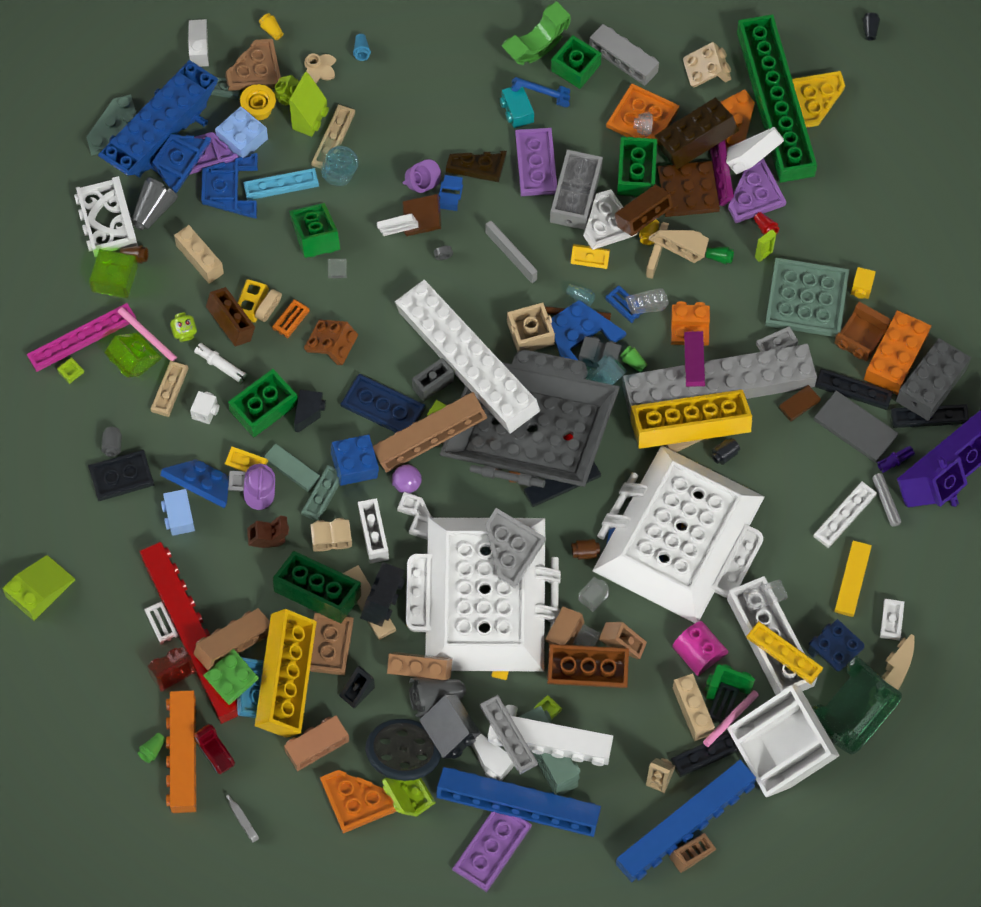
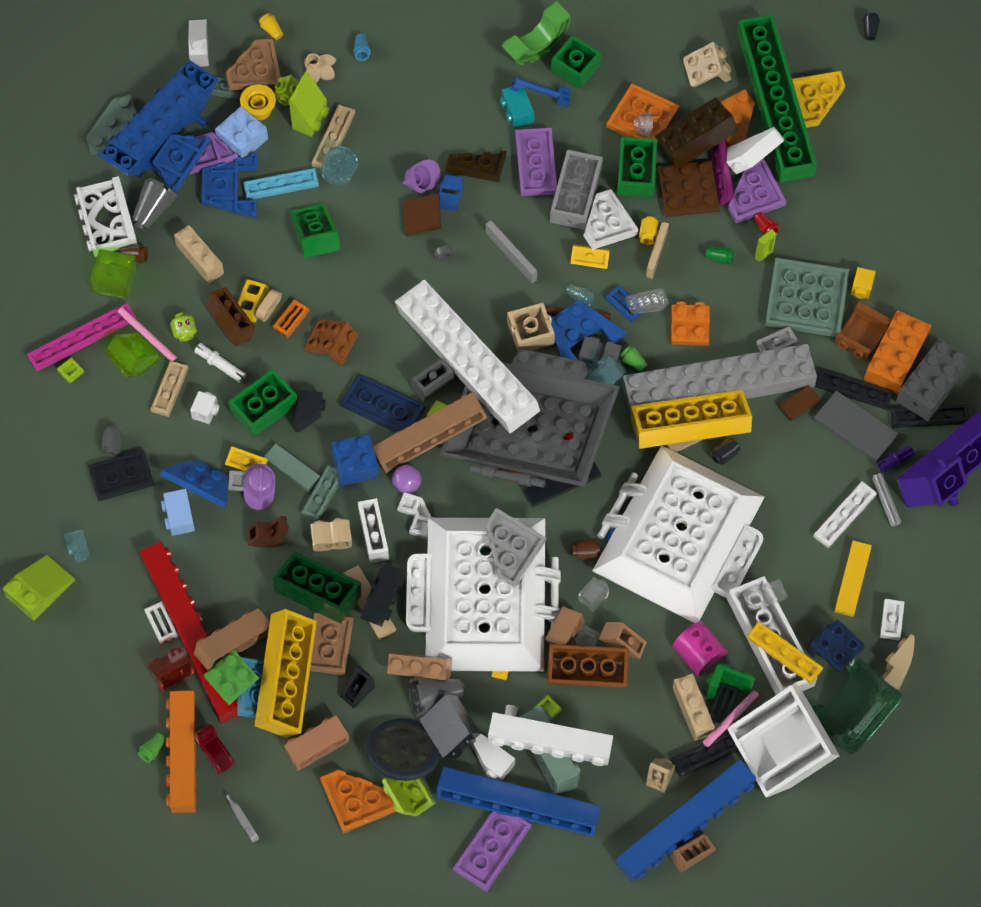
clear tile [328,259,347,278] -> none
white tile [377,214,419,236] -> none
light grey tile [480,695,538,774] -> none
light grey brick [589,24,659,86] -> none
reddish brown brick [614,184,673,236] -> none
tan slope [648,230,709,263] -> none
magenta tile [684,331,705,387] -> none
none -> clear light blue brick [64,529,91,563]

